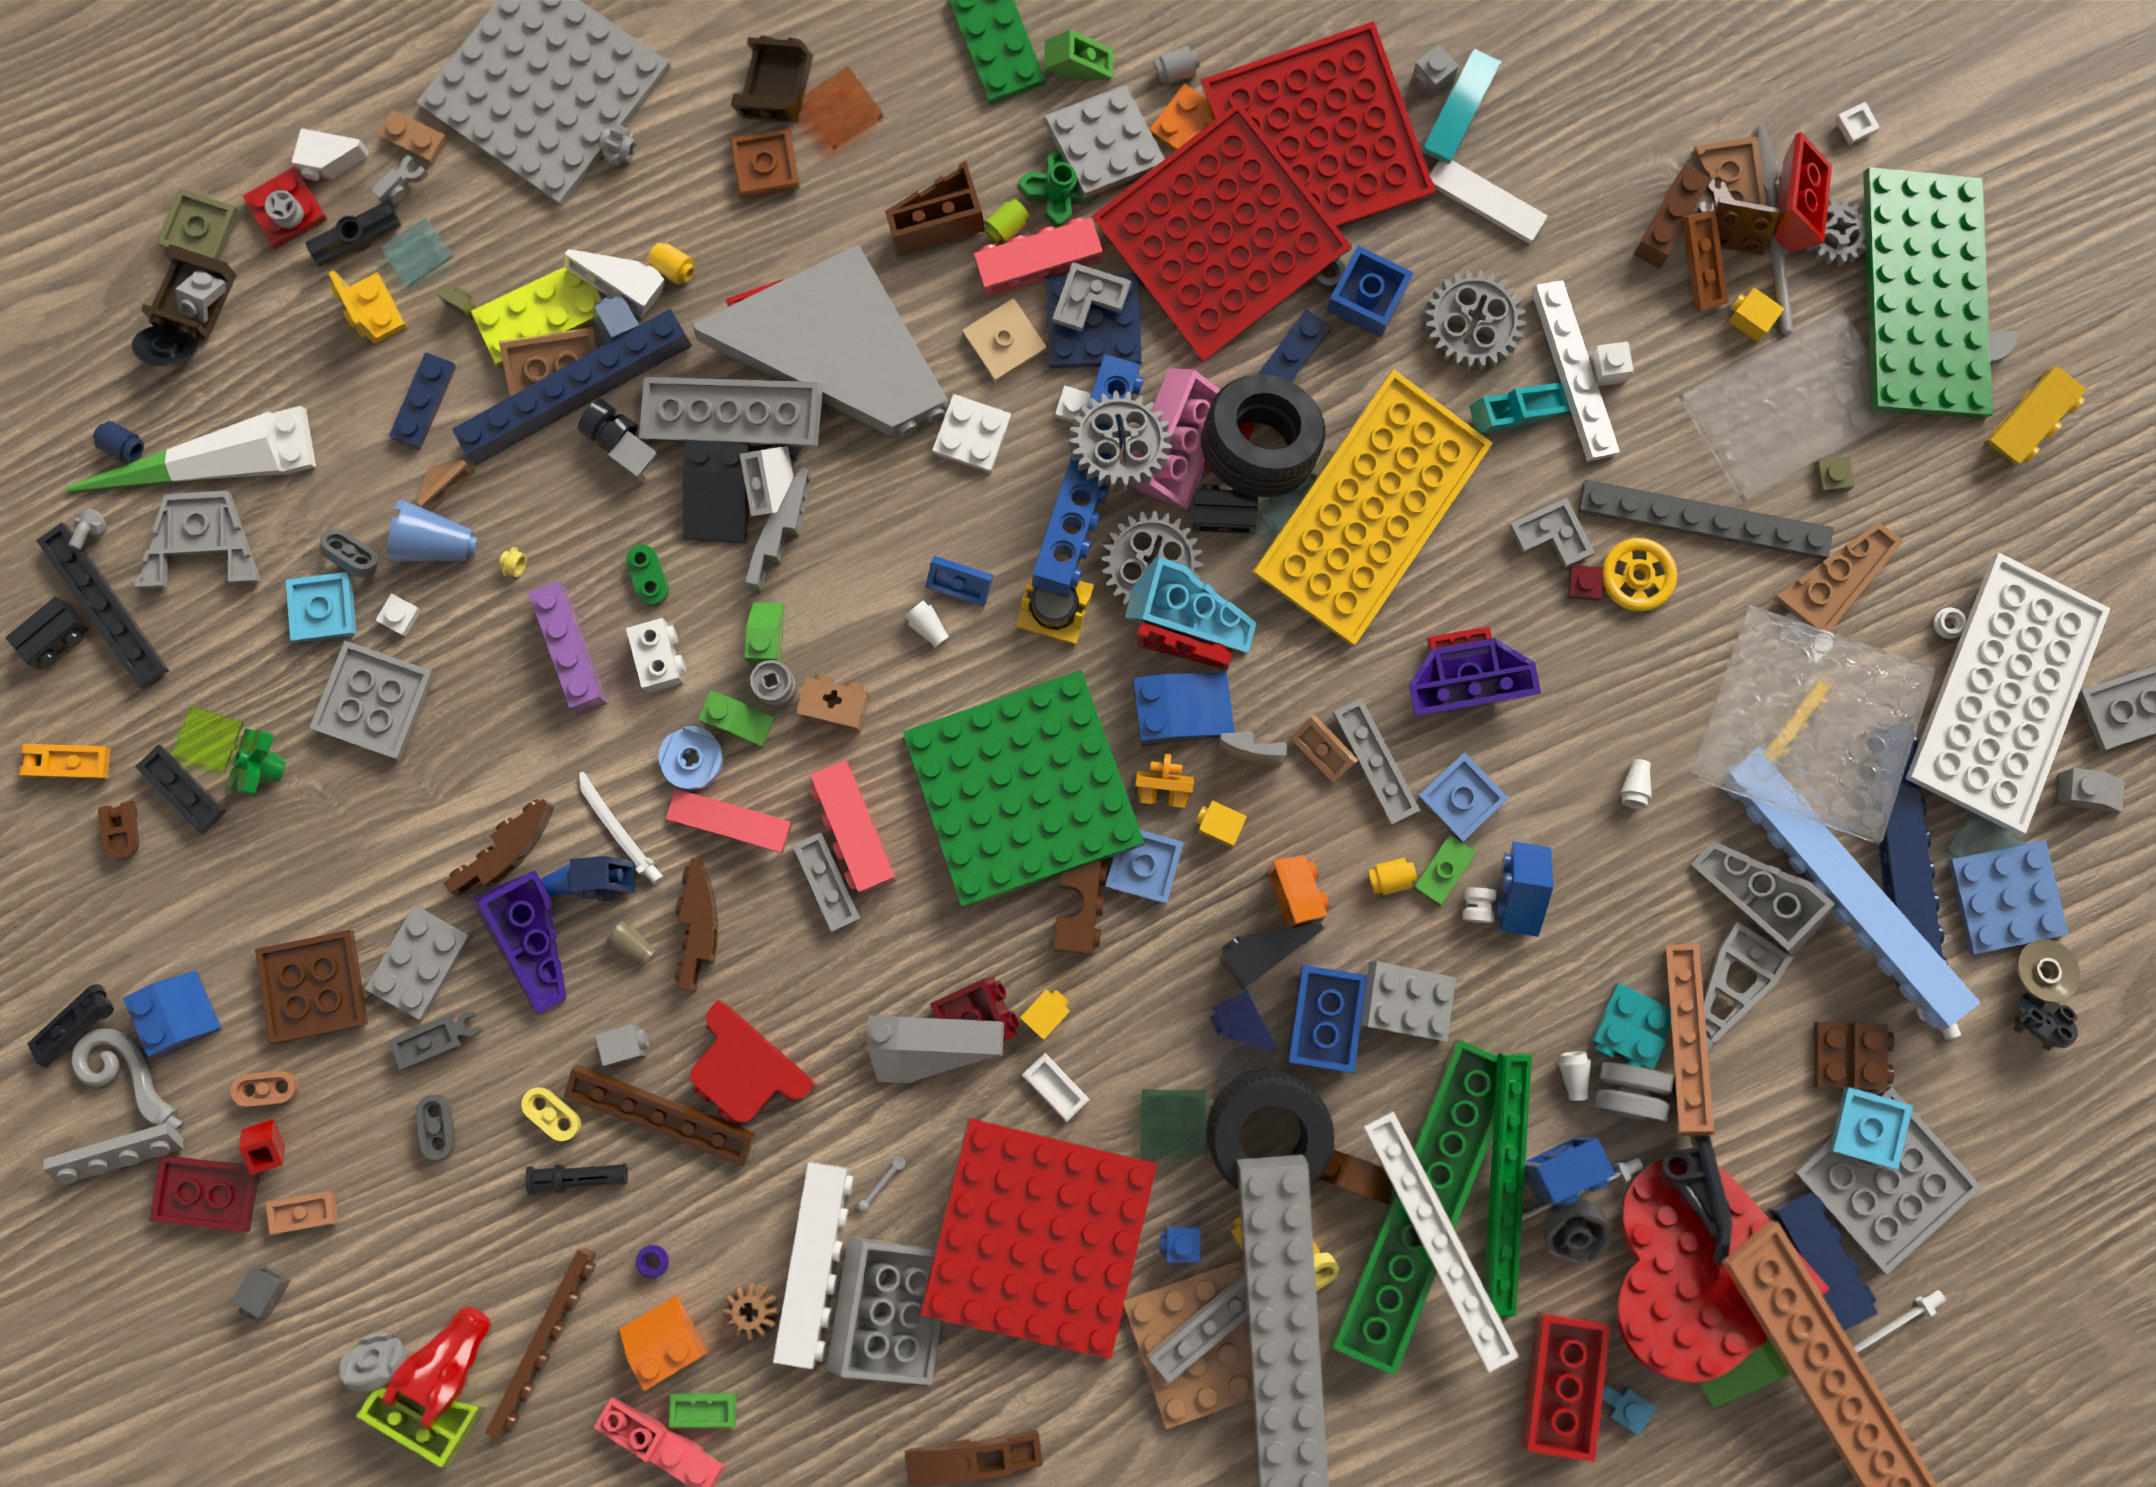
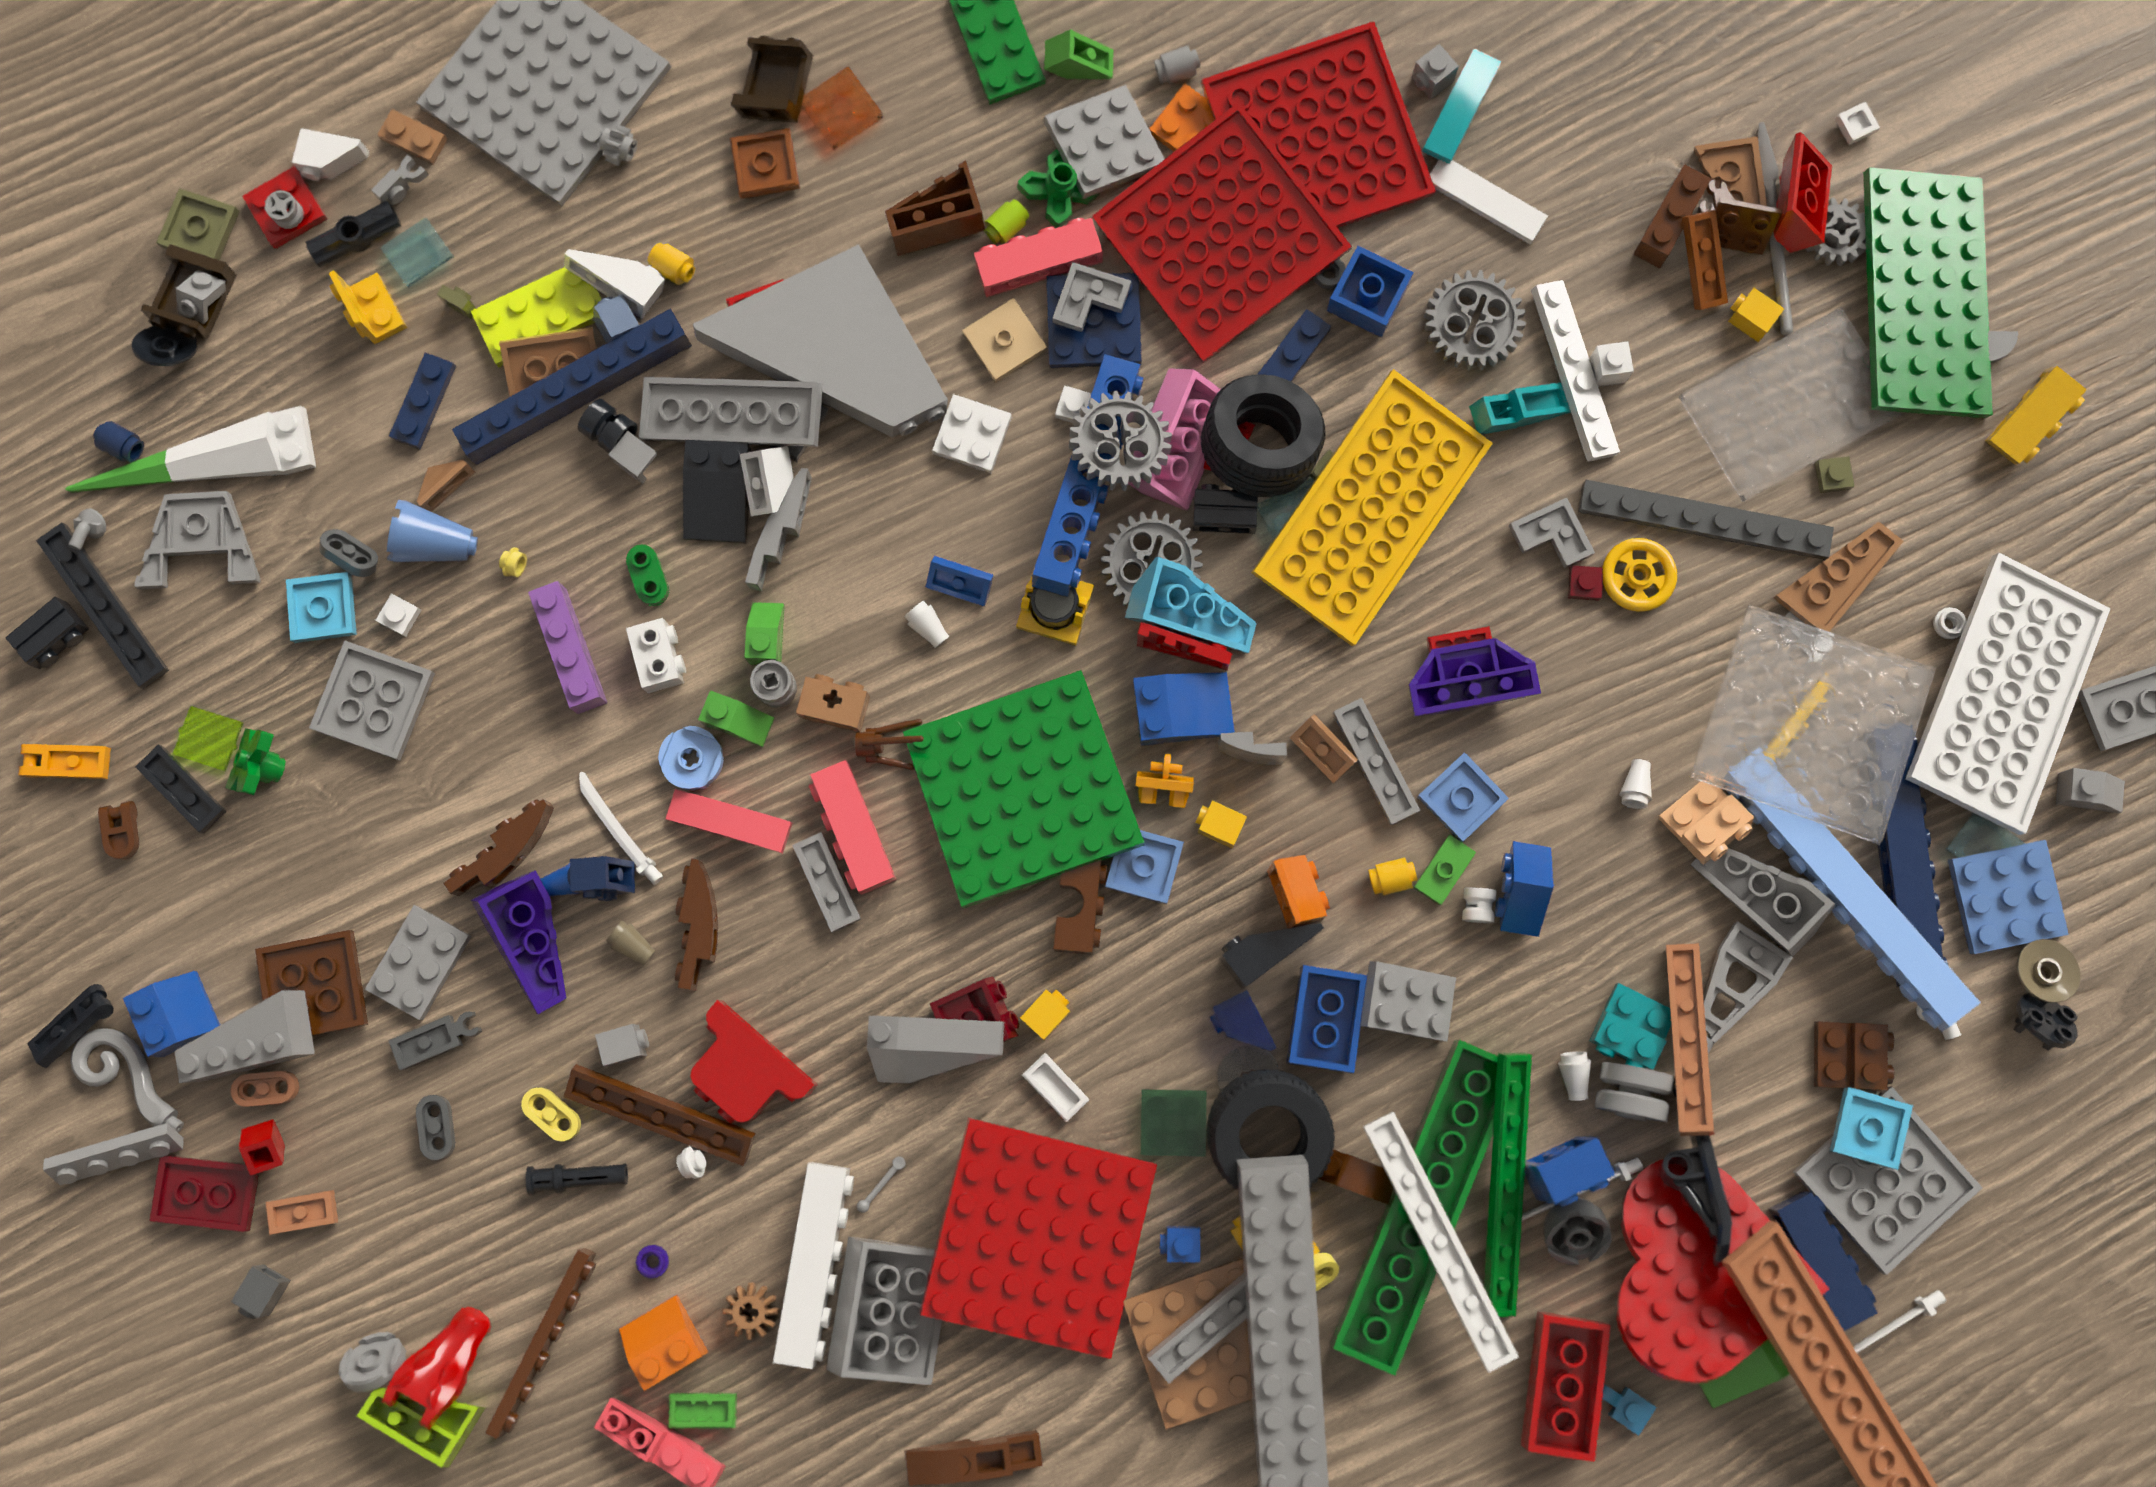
none -> light grey wedge [175,990,315,1083]
none -> white plate [677,1146,706,1179]
none -> reddish brown plant [855,719,924,770]
none -> light nougat plate [1659,776,1754,865]

